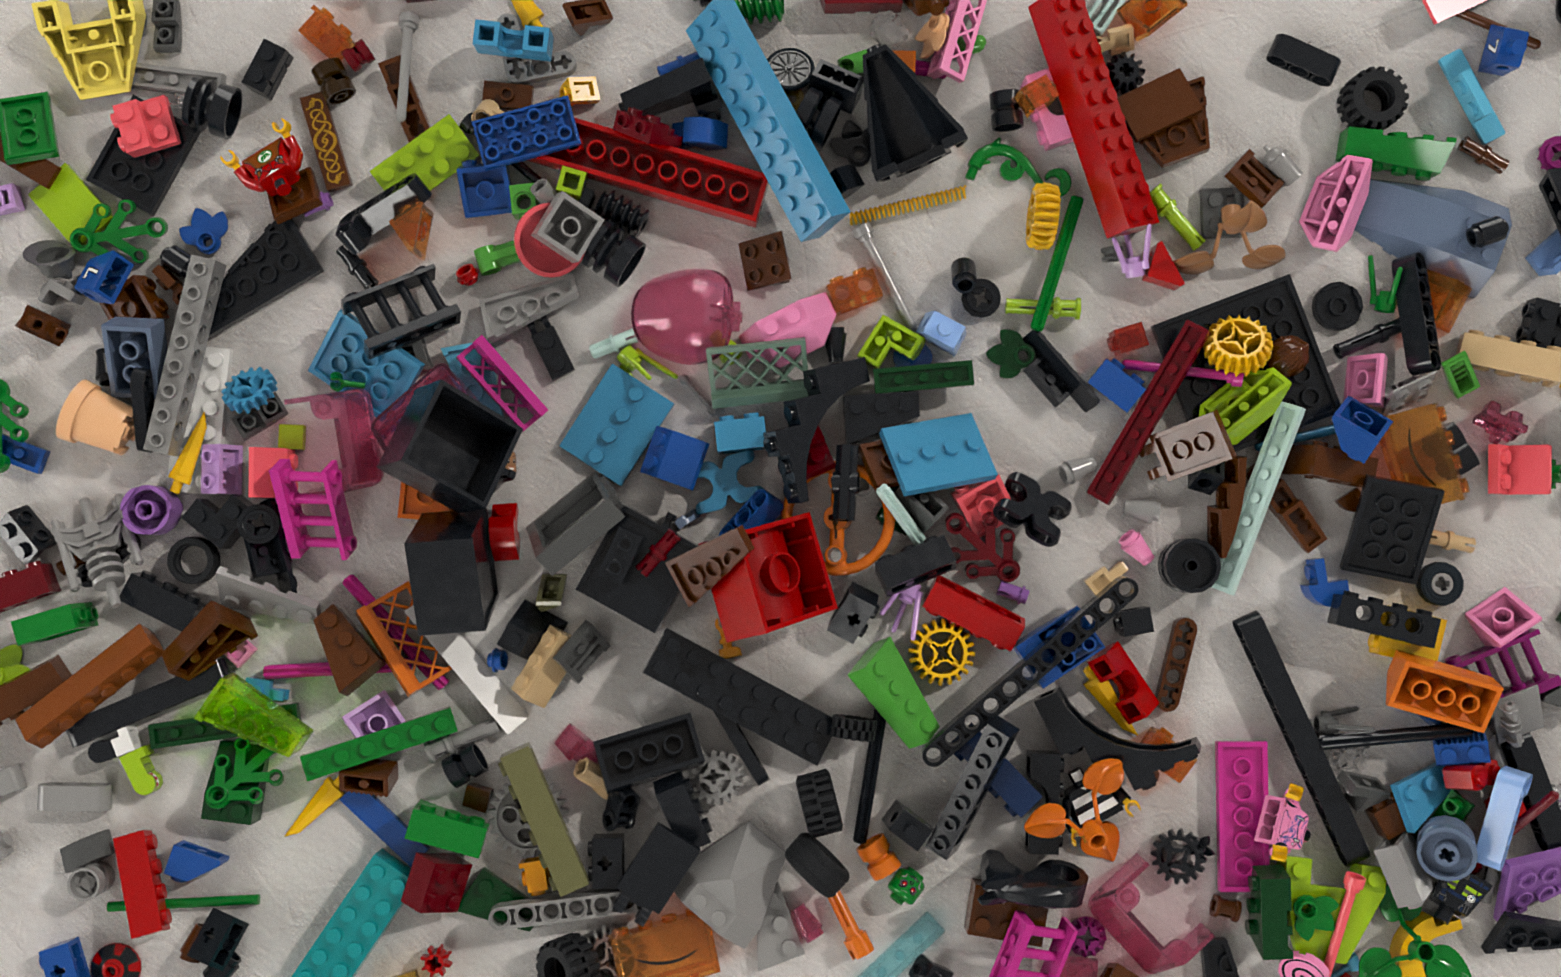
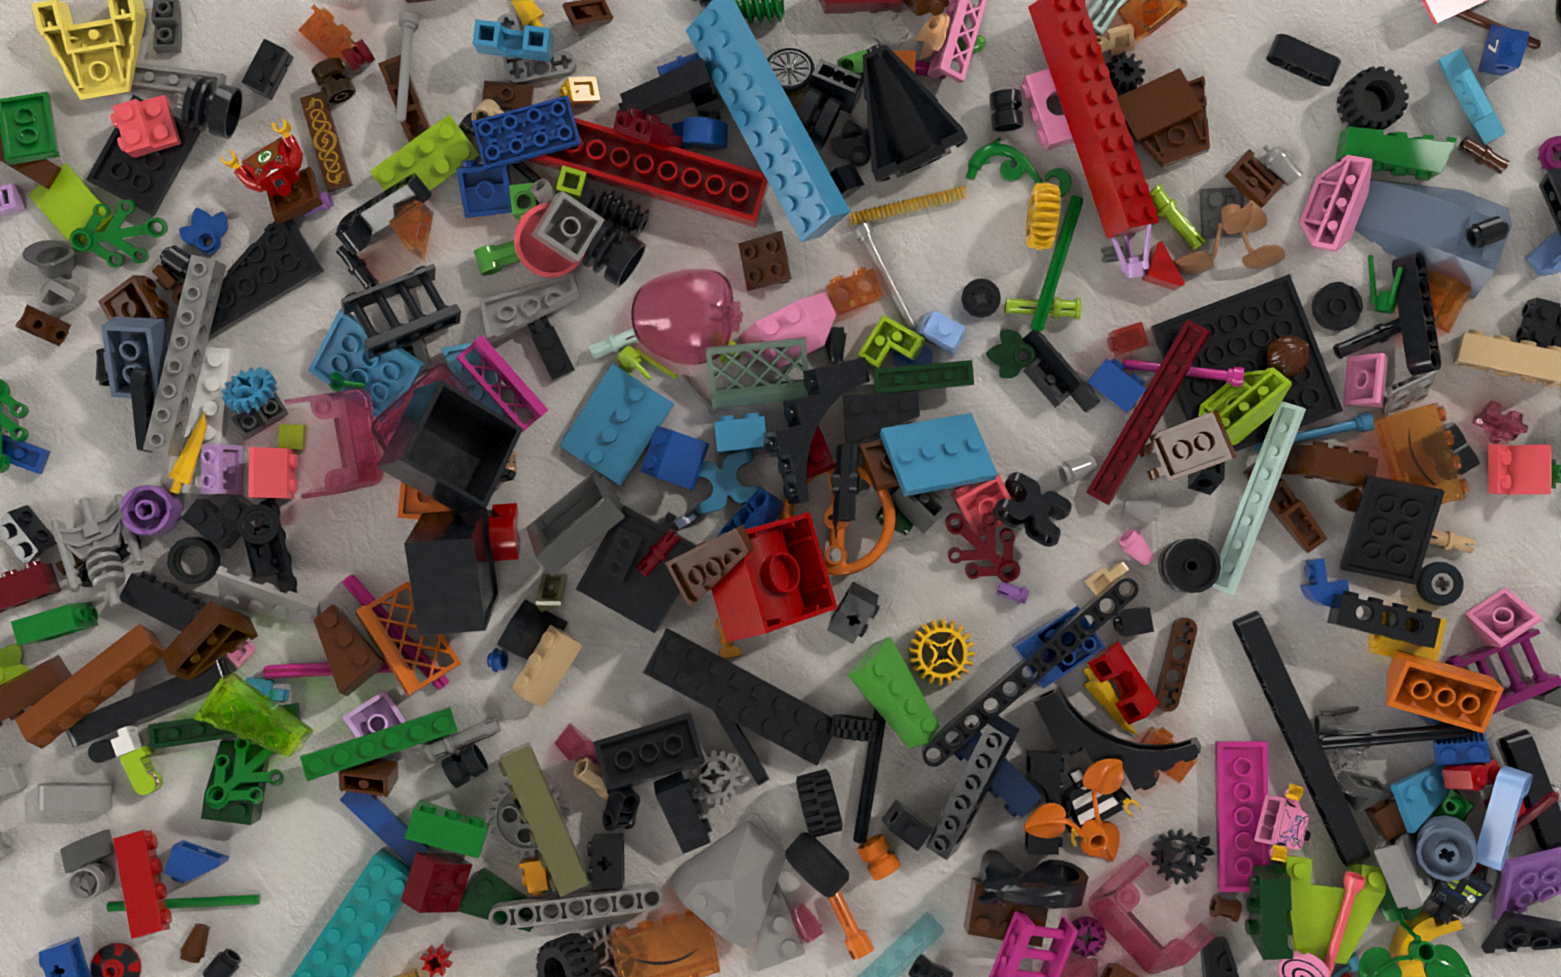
light nougat piece [56,379,135,456] -> none
blue torso [75,250,134,304] -> none
black brick [187,907,249,972] -> none
dark pink fence [269,459,357,560] -> none
yellow bar [284,776,345,837] -> none
white sticker [404,604,530,735] -> none
red plate [456,264,479,286] -> none
reddish brown slope [462,781,494,813] -> none
dark grey plate [553,620,611,684] -> none
black tile [613,822,700,927] -> none
black brick [875,535,956,597] -> none
light aqua axle [876,484,926,546] -> none
lavender plant [880,584,923,640] -> none
green head [888,866,925,905] -> none
red brick [922,575,1025,652] -> none
black brick [951,257,977,293] -> none
clear orange brick [1014,74,1059,118] -> none
yellow gear [1203,315,1273,377] -> none
reddish brown slope [1207,456,1247,558] -> none
green plate [1293,895,1339,941] -> none
blue slope [1332,395,1393,463] -> none
bright green slope [1441,351,1481,399] -> none
light grey hinge [1493,684,1545,748] -> none

